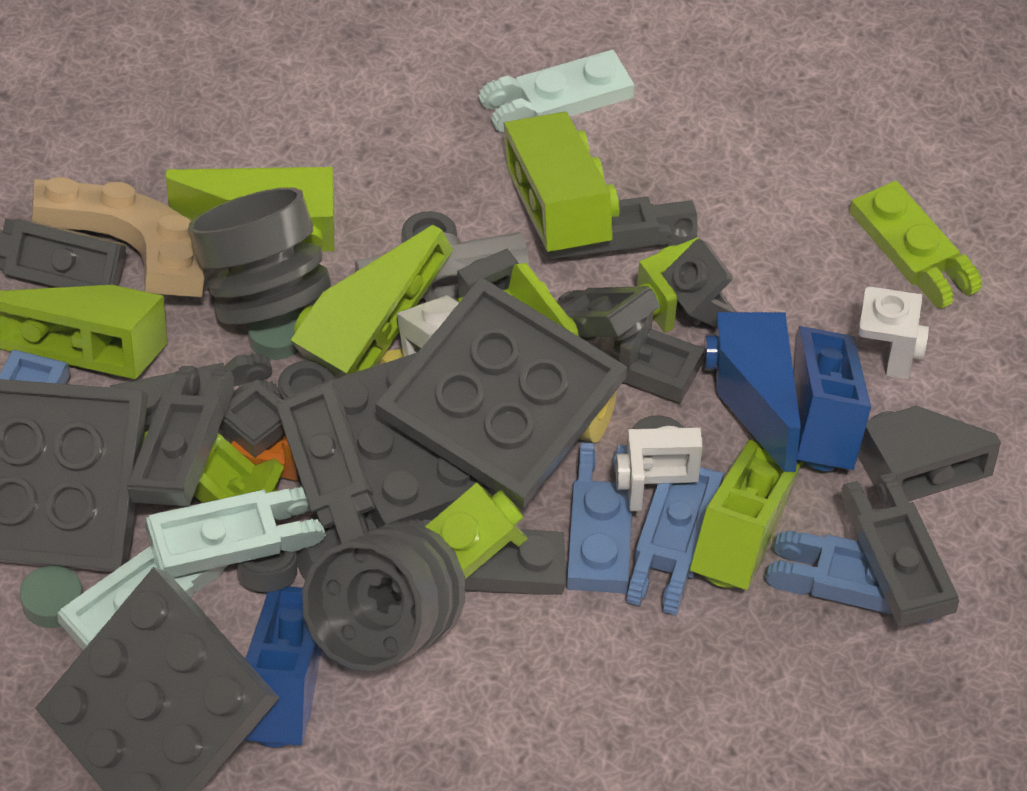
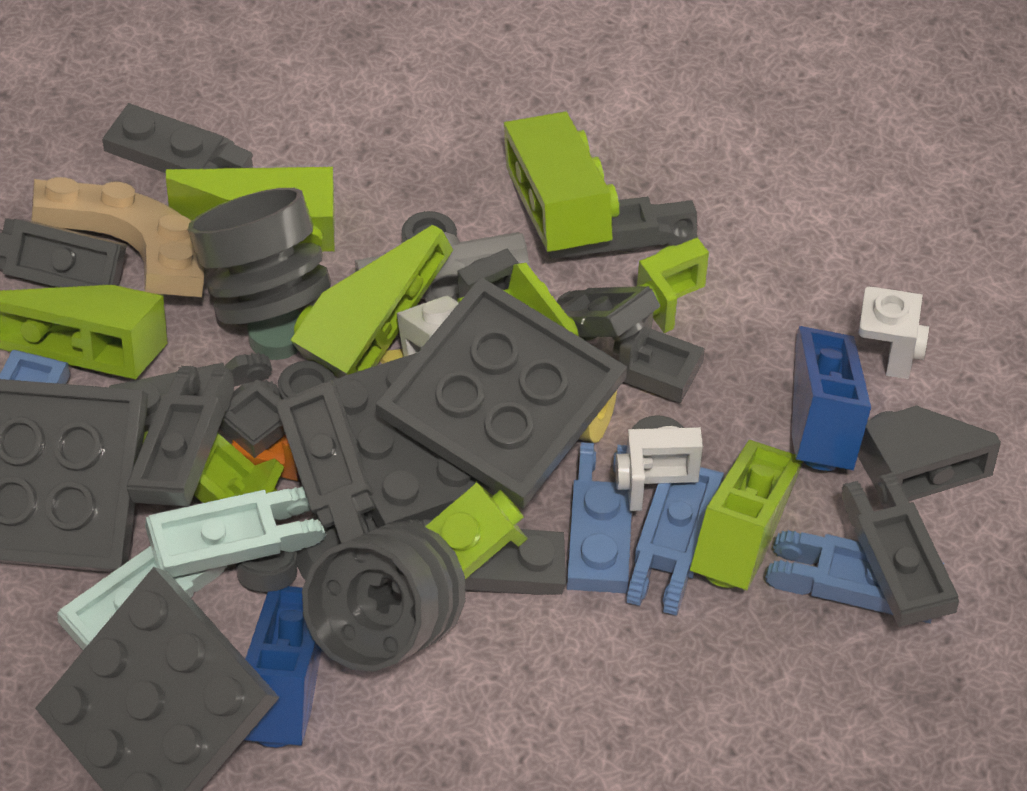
sand green tile [20,565,82,628] -> none
light aqua hinge [478,49,635,132] -> none
dark grey bracket [662,239,736,327] -> none
blue slope [704,312,801,472] -> none
lime hinge [849,180,982,309] -> none
none -> dark grey hinge [102,103,253,173]

